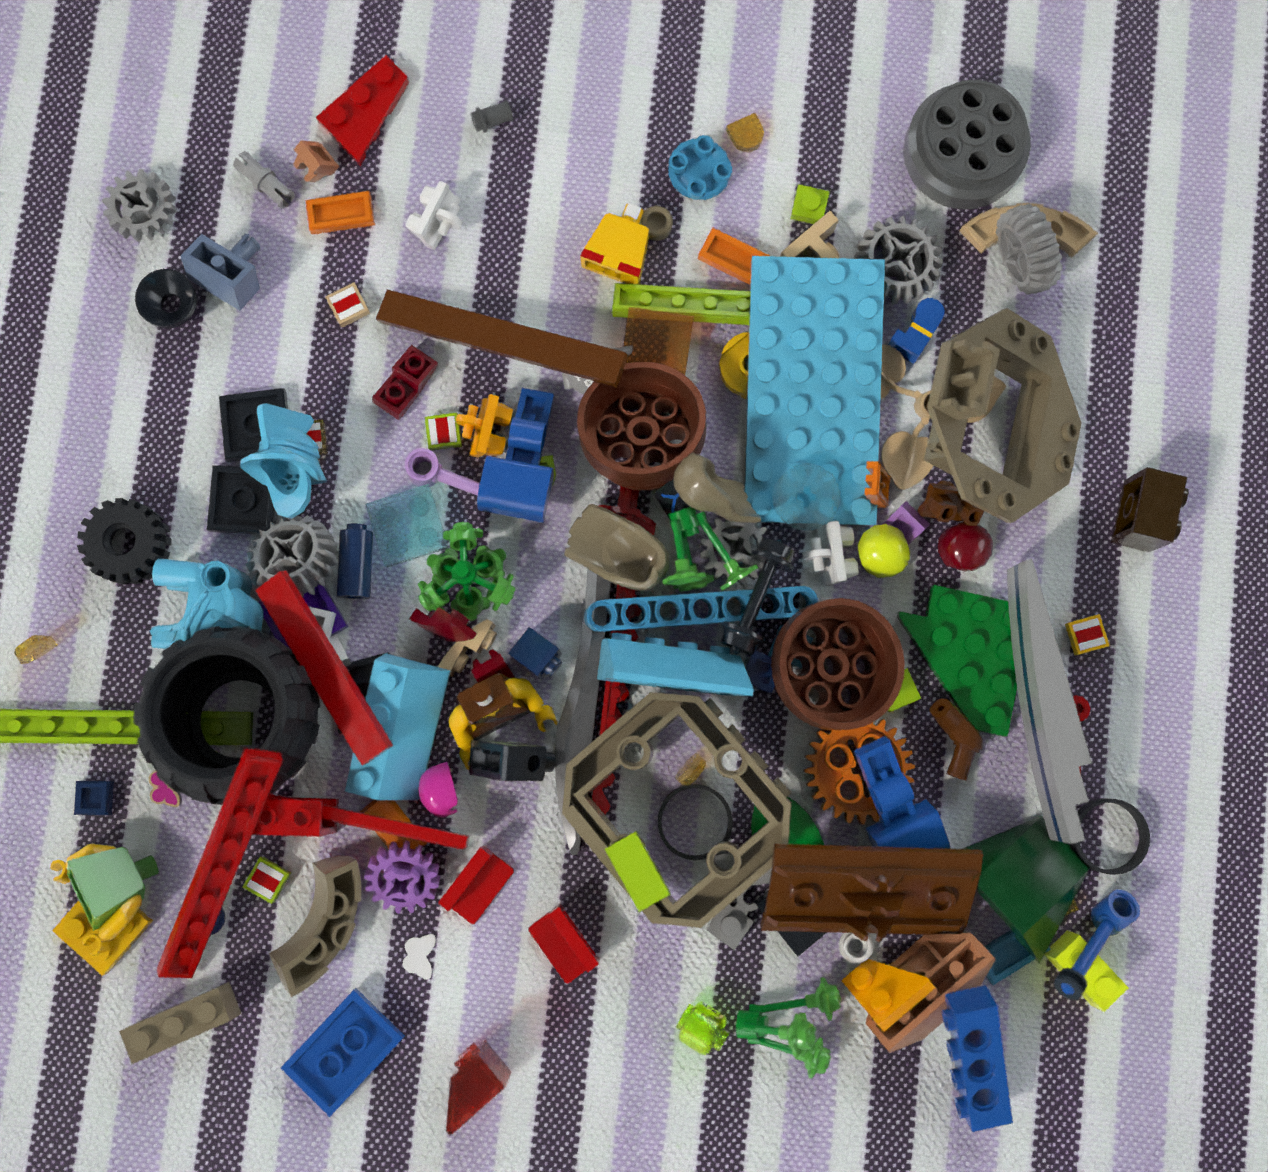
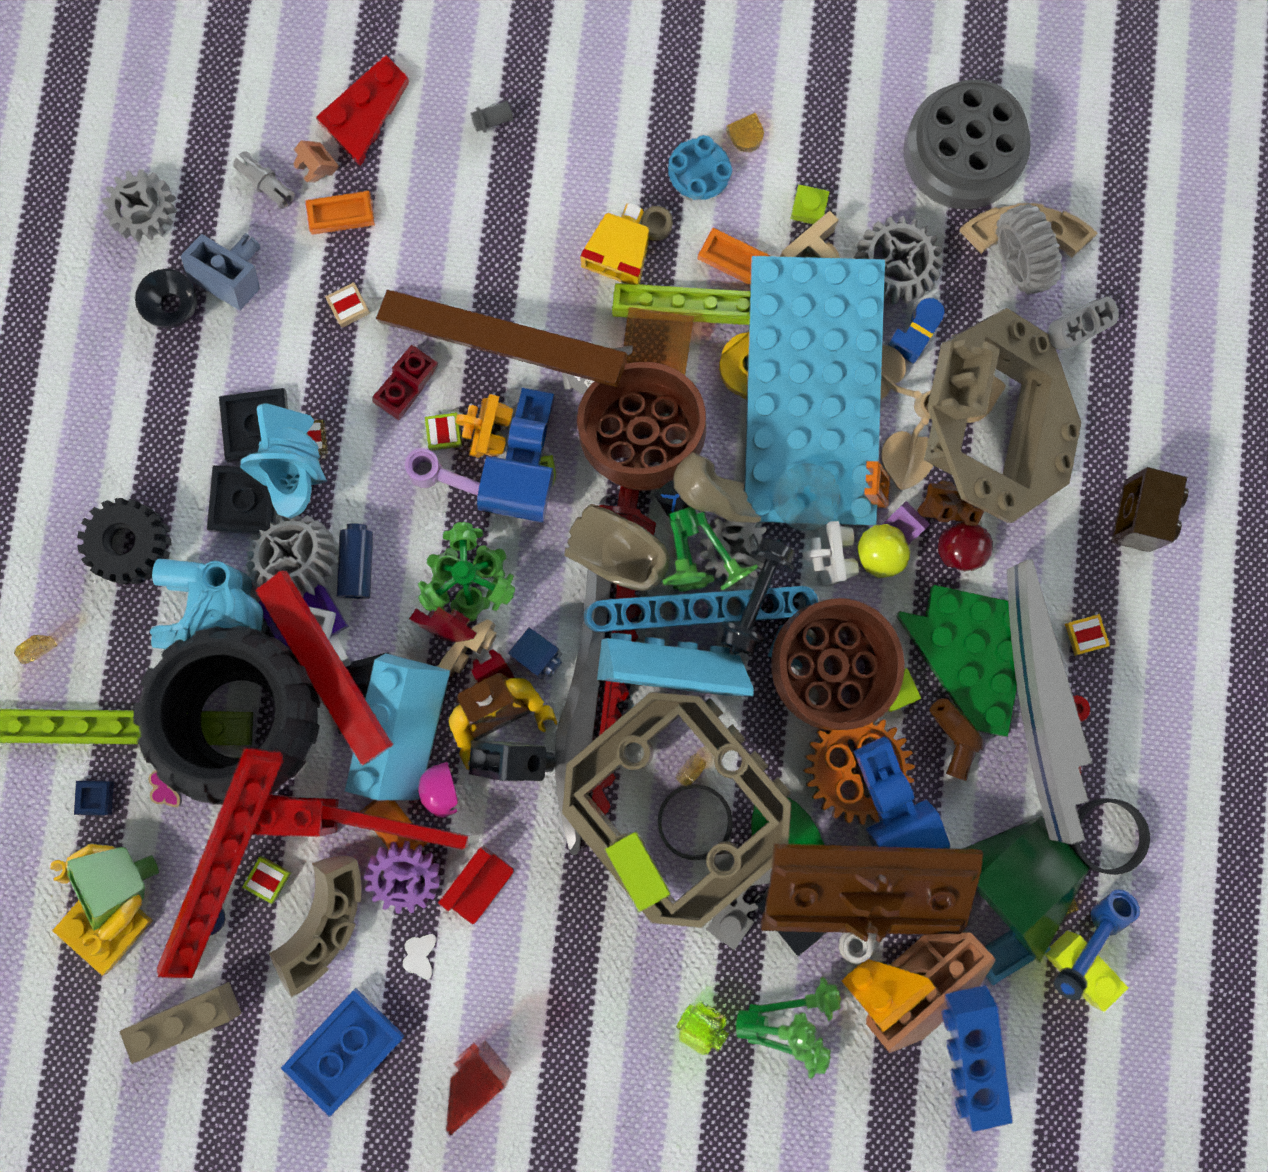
clear light blue plate [365,484,449,568] -> none
white hips [405,181,463,250] -> none
red panel [528,904,600,984] -> none
dark blue plate [745,650,775,694] -> none
none -> light grey beam [1048,297,1119,350]

